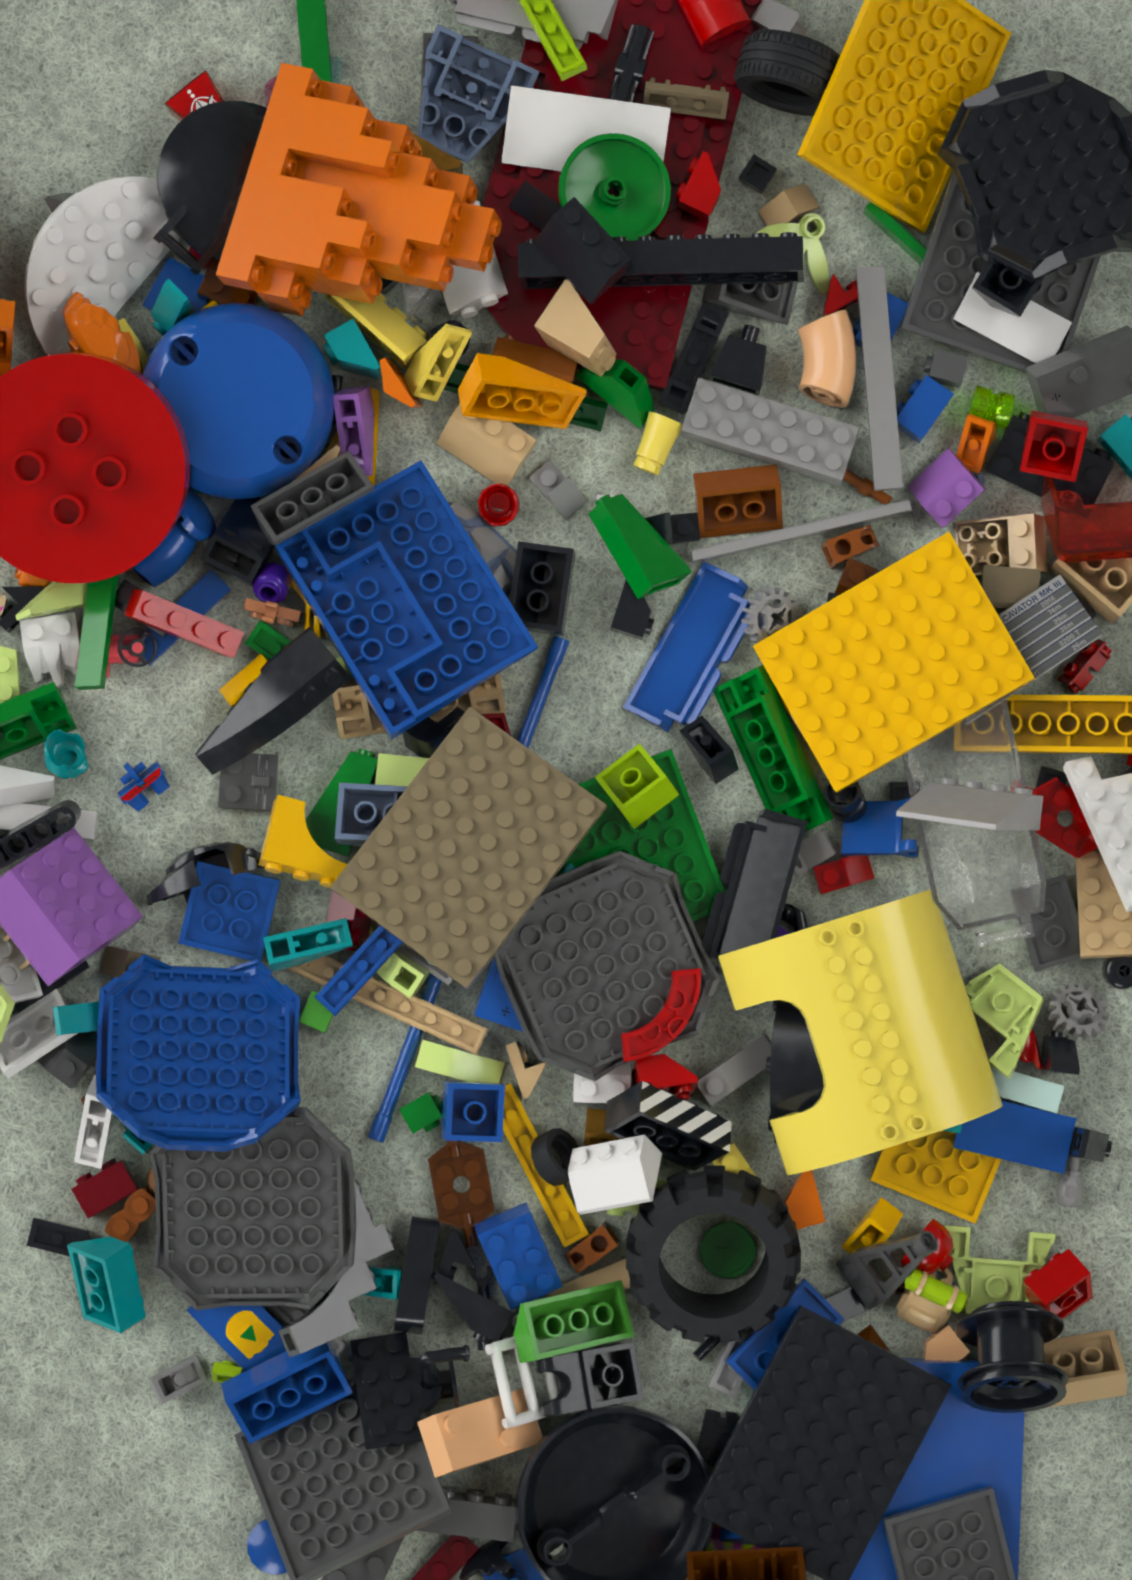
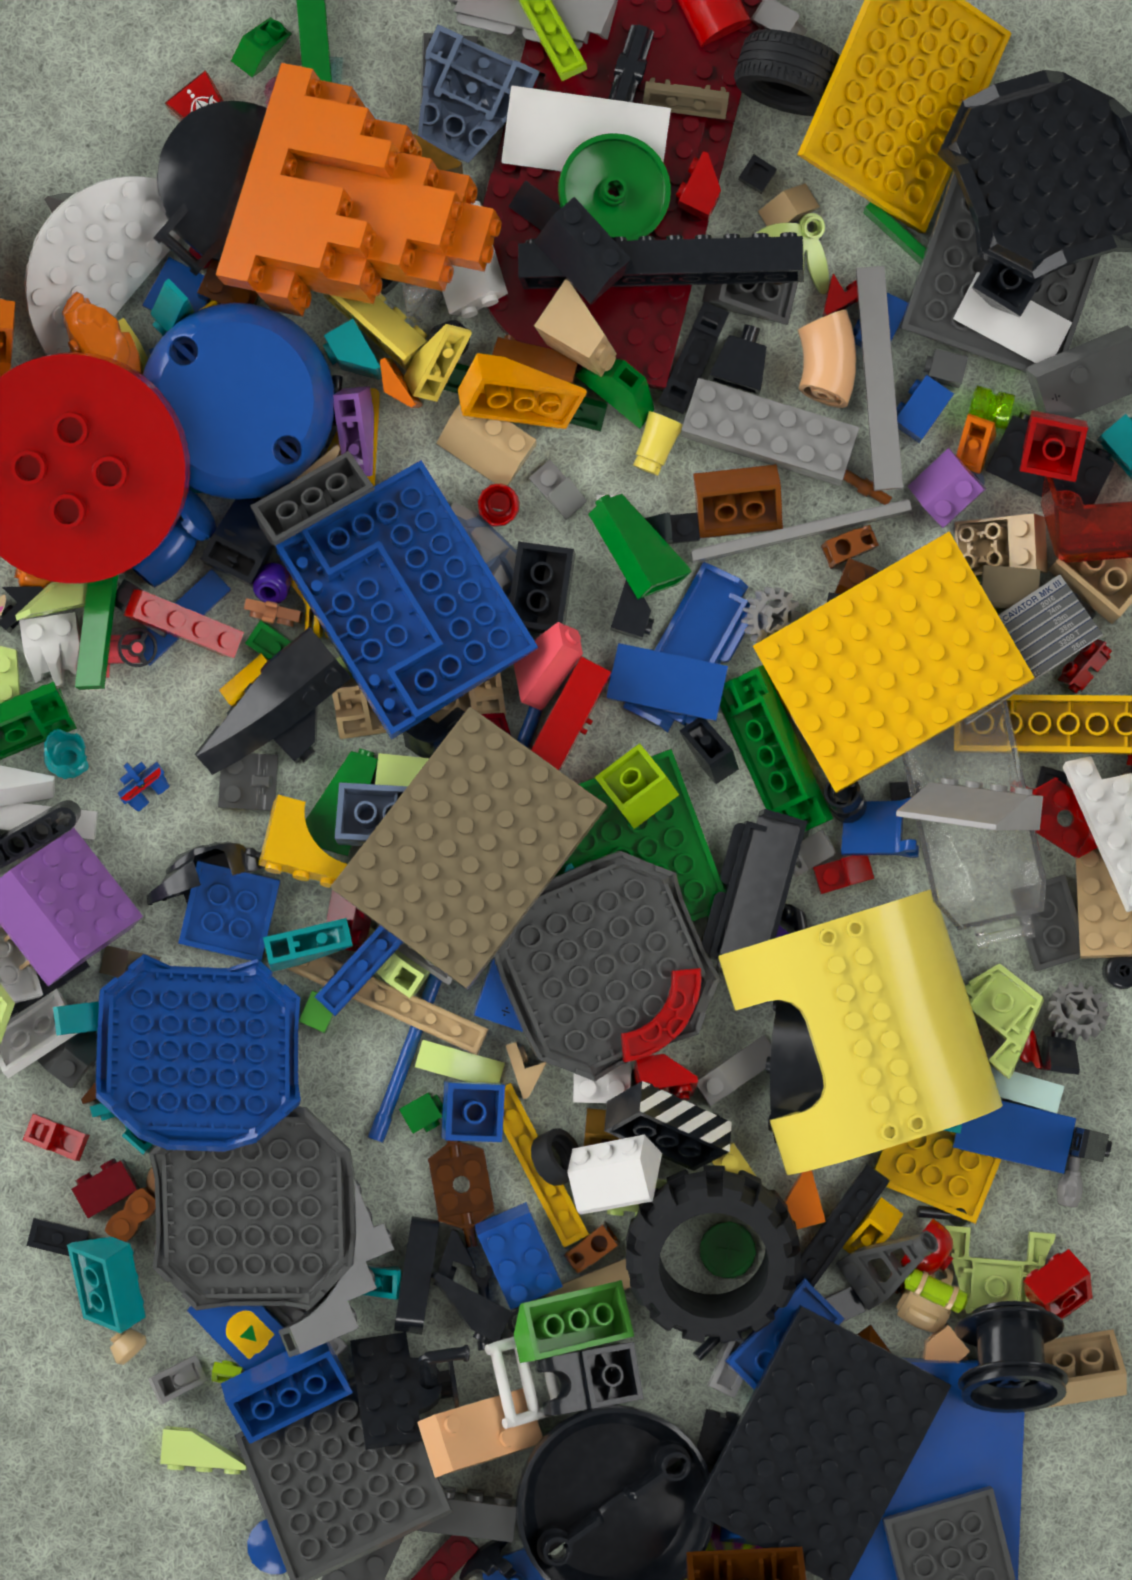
white slope [74,1075,115,1169] -> none
none -> red slope [22,1114,90,1162]
none -> tan cone [110,1328,147,1365]
none -> yellowish green slope [160,1426,247,1474]
none -> green slope [231,17,292,78]
none -> black slope [273,706,318,763]
none -> coral slope [514,622,583,710]
none -> red brick [531,656,611,771]
none -> blue tile [606,643,728,722]
none -> black tile [795,1163,890,1287]
none -> black bar [916,1206,968,1226]

